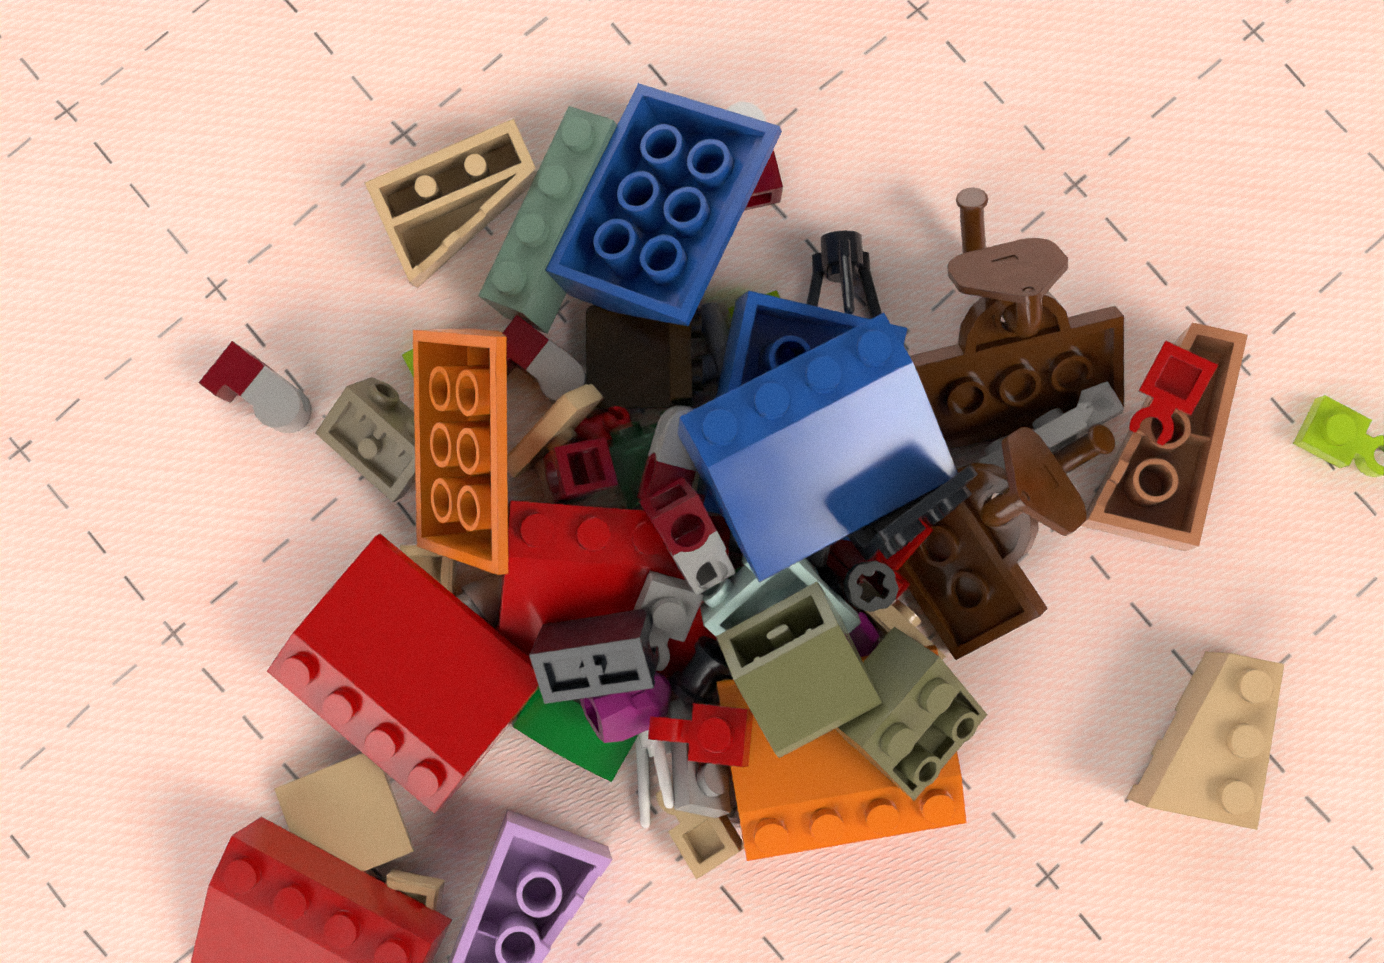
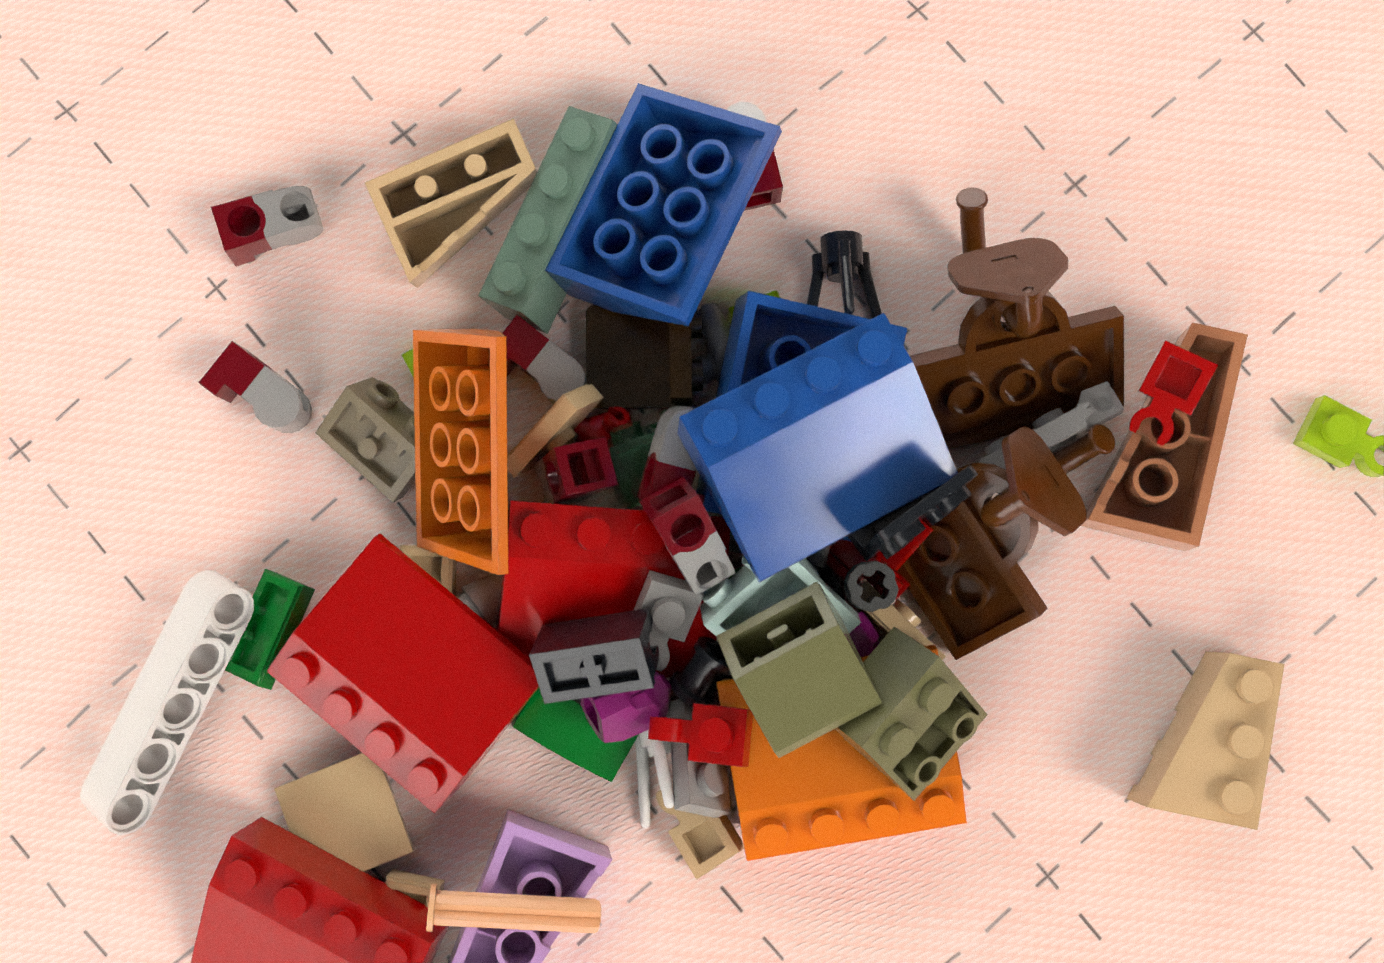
none -> white beam [80,570,254,835]
none -> leg [211,186,323,267]
none -> green plate [225,569,315,690]
none -> light nougat axle [426,883,601,933]

